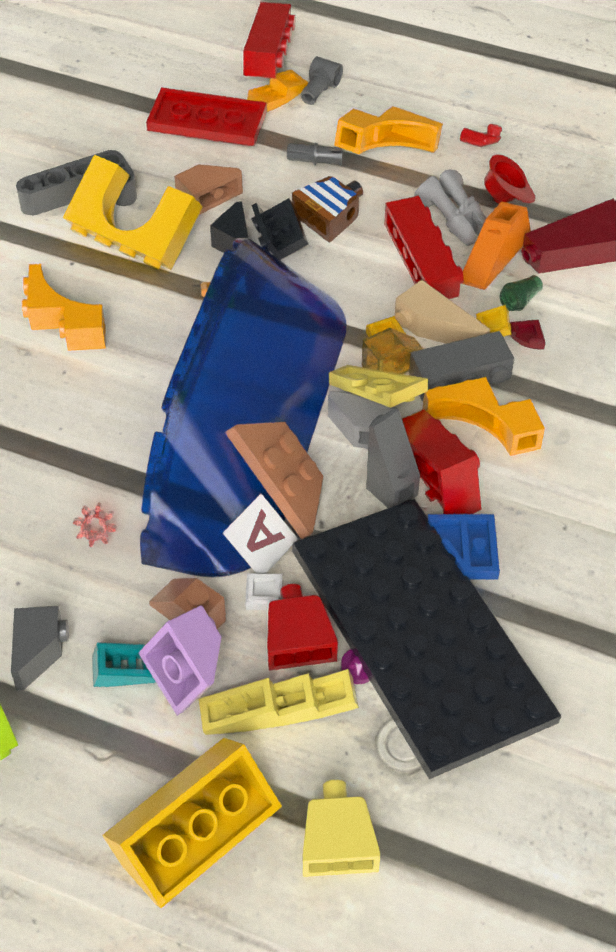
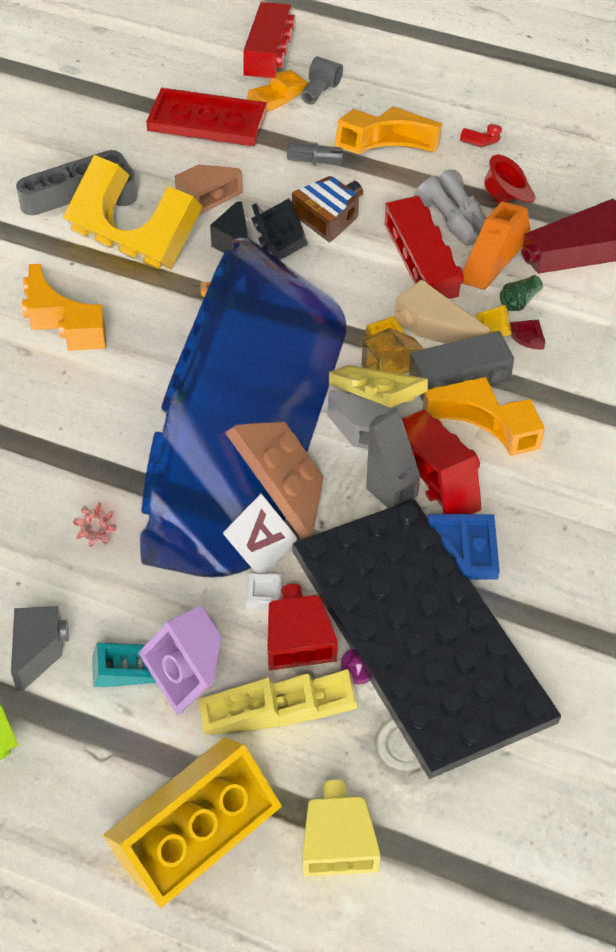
nougat slope [149,578,226,629] -> none

